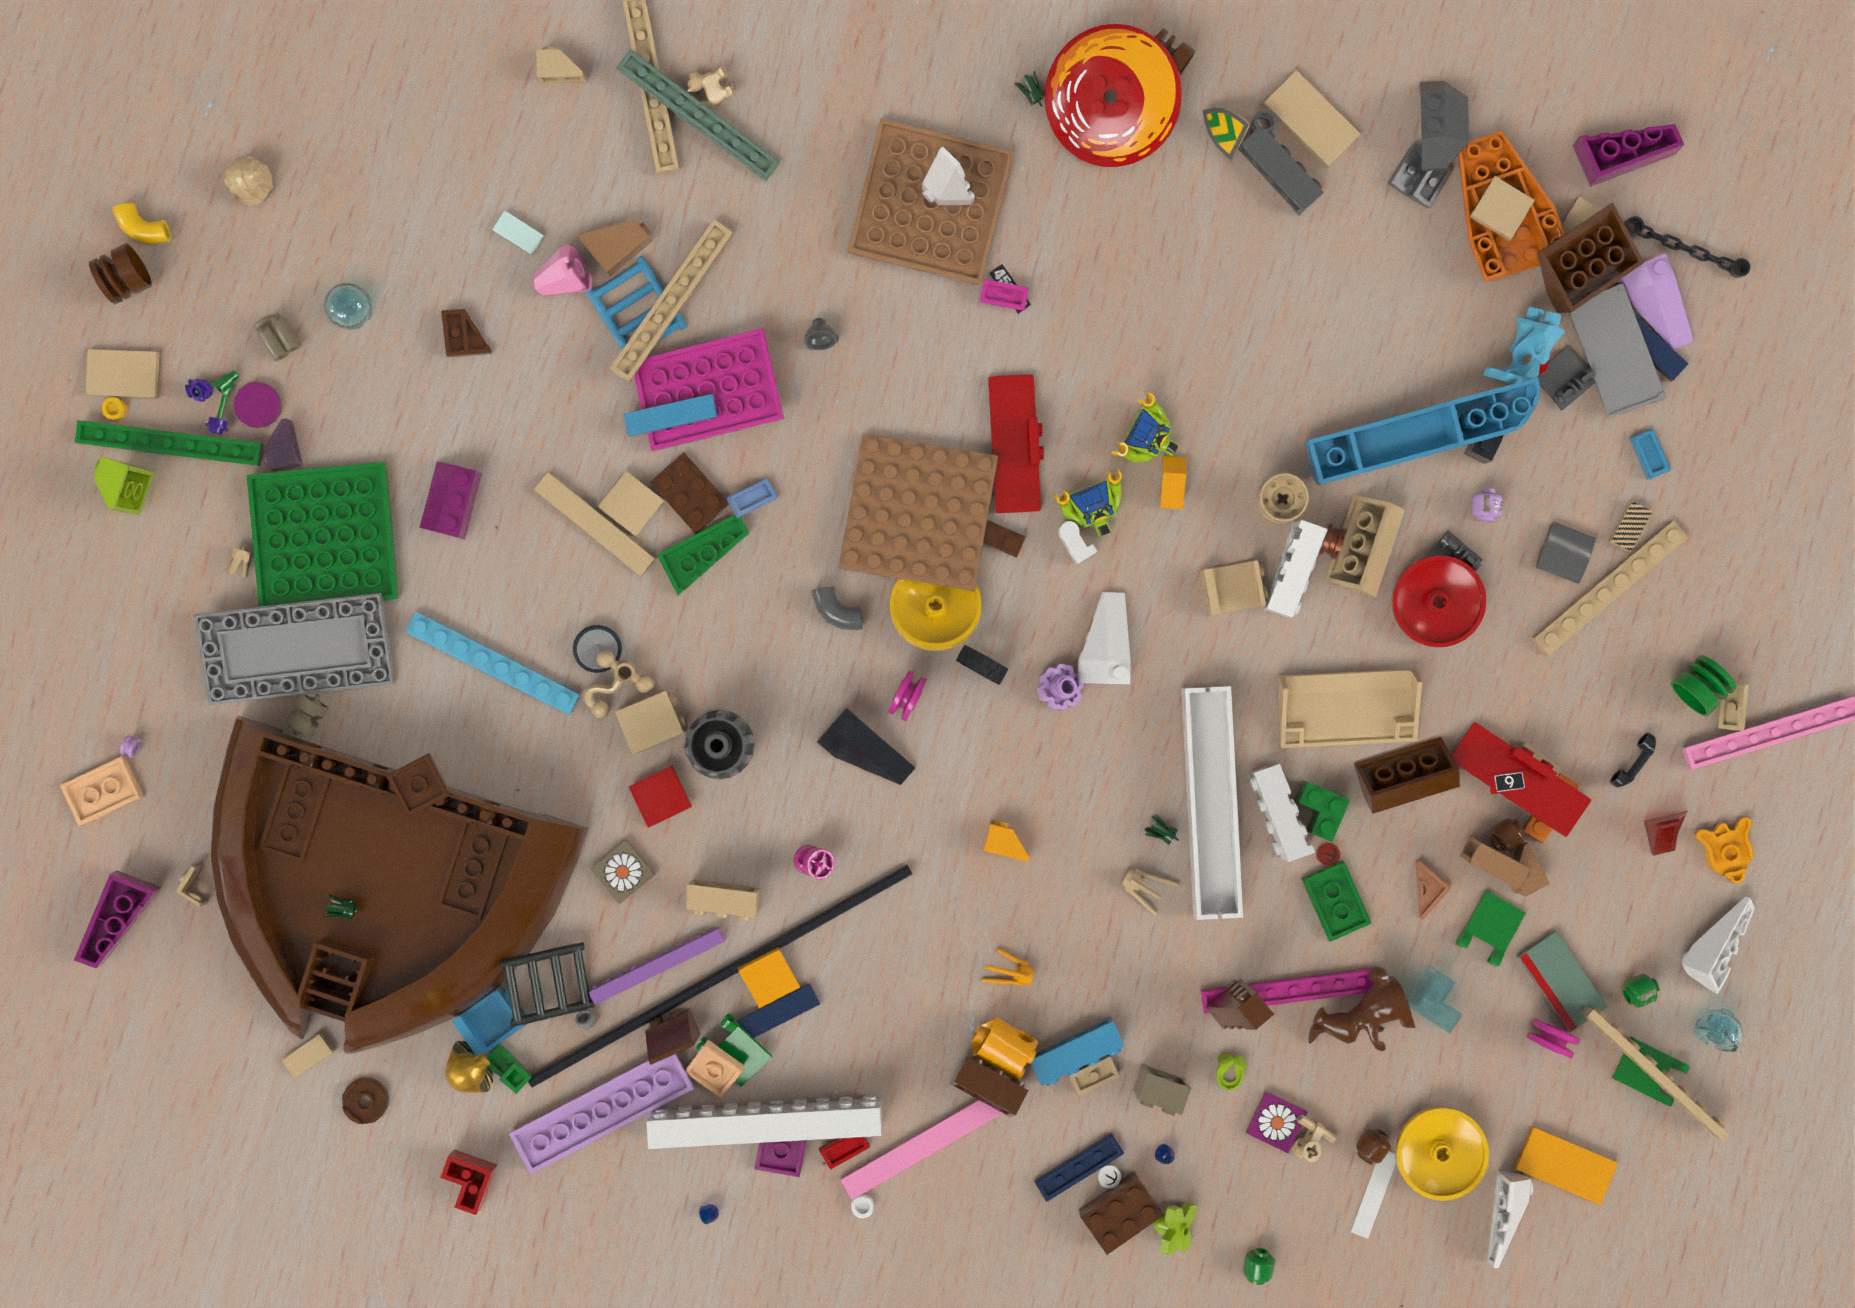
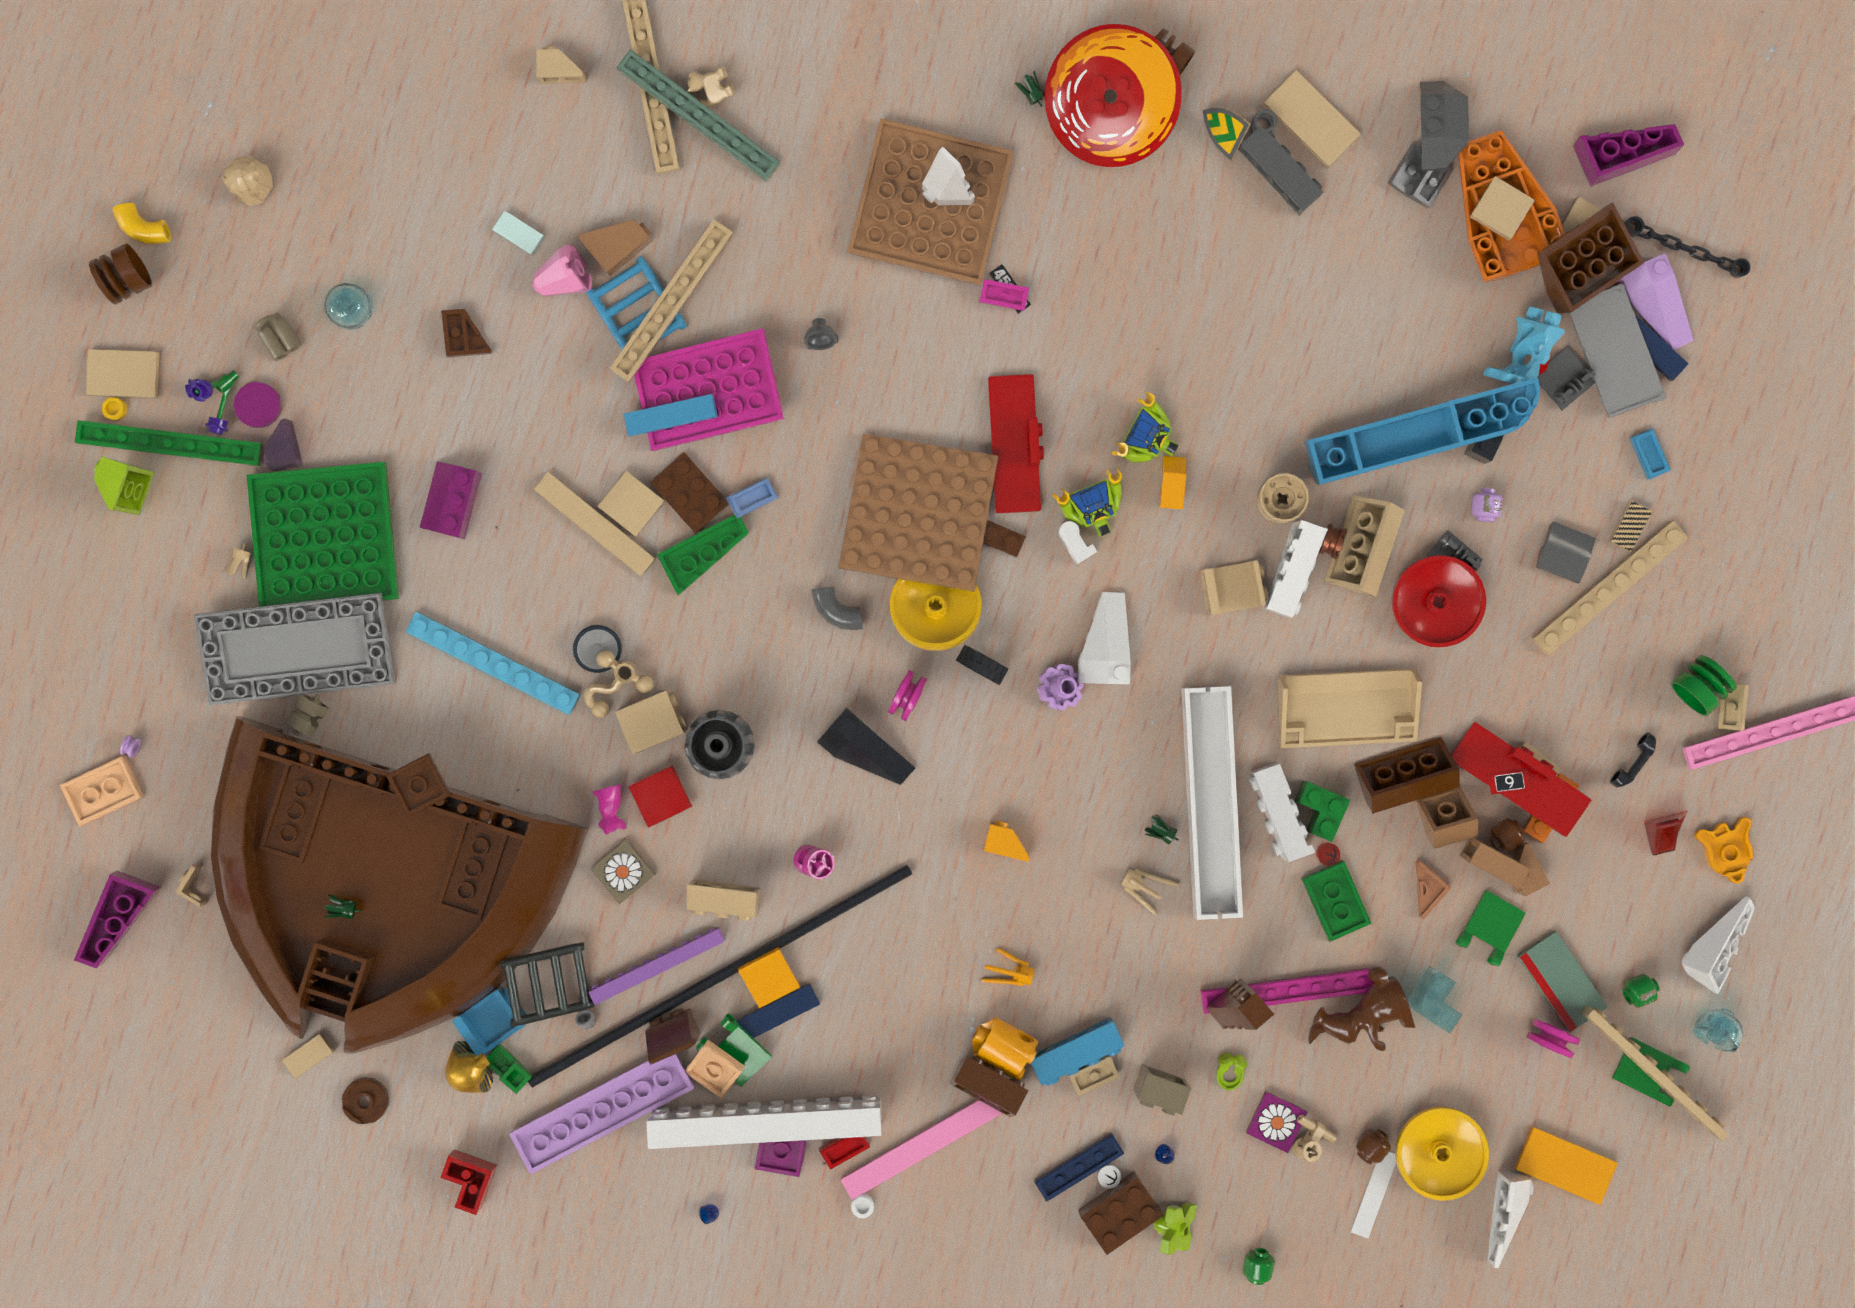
none -> dark pink animal [592,784,626,835]
none -> medium nougat slope [1416,786,1478,849]

